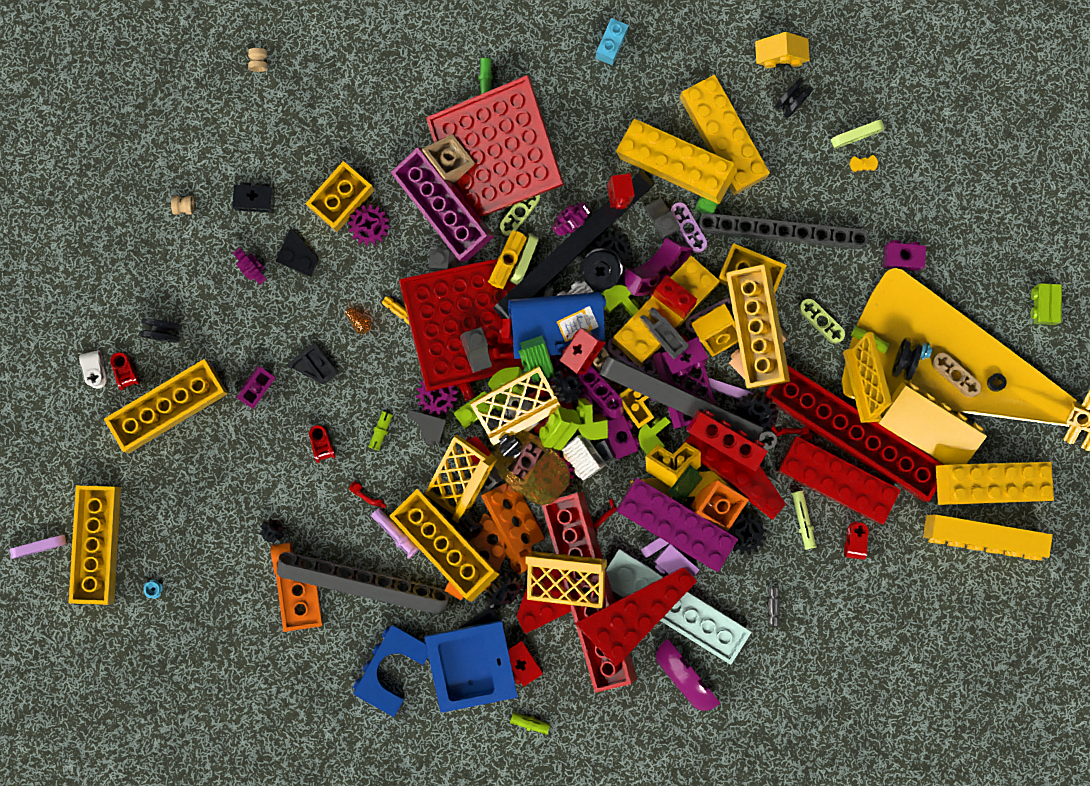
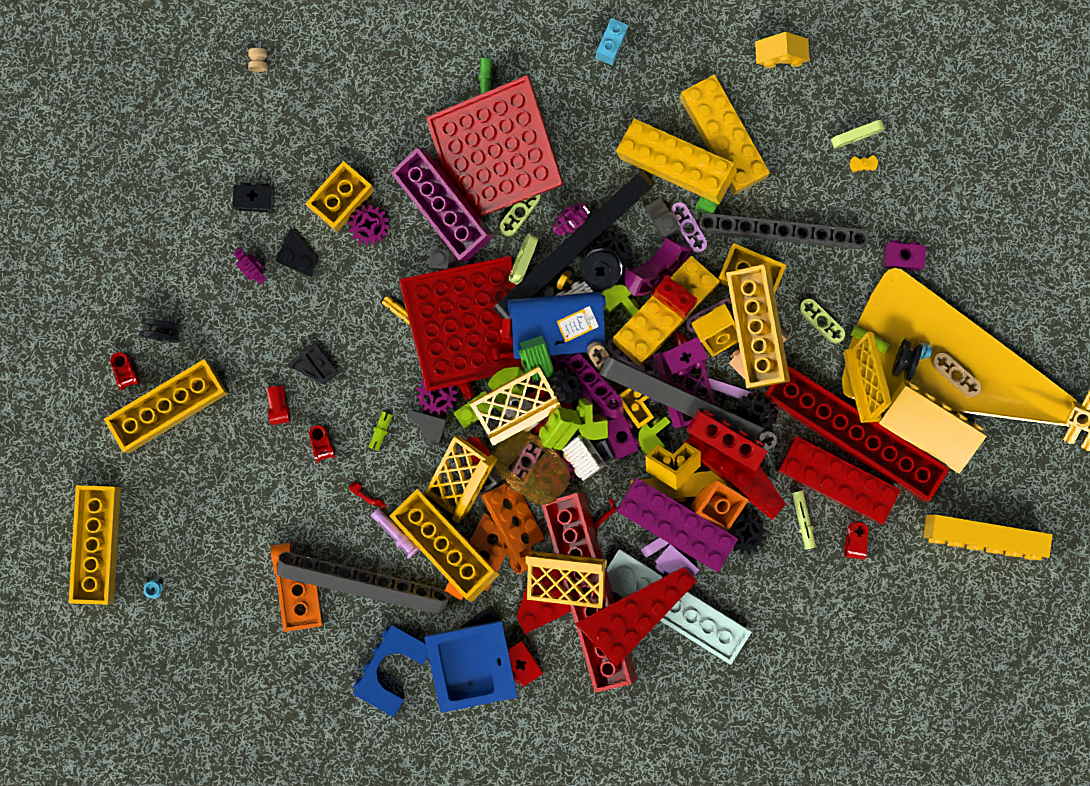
lavender beam [9,535,67,559] -> none
white piece [79,350,107,389] -> none
tan wheel [171,196,194,215] -> none
magenta brick [235,366,276,409] -> none
black gear [259,518,285,543] -> none
clear orange cone [345,307,372,335] -> none
tan slope [422,134,475,183] -> none
black bush [458,512,483,538] -> none
dark grey arch [460,327,492,373] -> none
black gear [484,572,524,610] -> none
yellow piece [488,230,527,289] -> none
black gear [498,434,523,458] -> none
lime pin [510,711,551,735] -> none
brick [560,328,606,375] -> none
red brick [607,173,635,210] -> none
dark grey hinge [640,307,689,360] -> none
magenta brick [655,639,720,711] -> none
clear green piece [668,465,703,504] -> none
flat silver axle [768,587,780,626] -> none
red piece [771,425,812,441] -> none
black wheel [774,77,814,119] -> none
yellow brick [936,462,1054,505] -> none
black bush [987,373,1007,392] -> none
lime brick [1031,284,1062,325] -> none
none -> red piece [267,385,291,425]
none -> yellow piece [557,270,573,290]

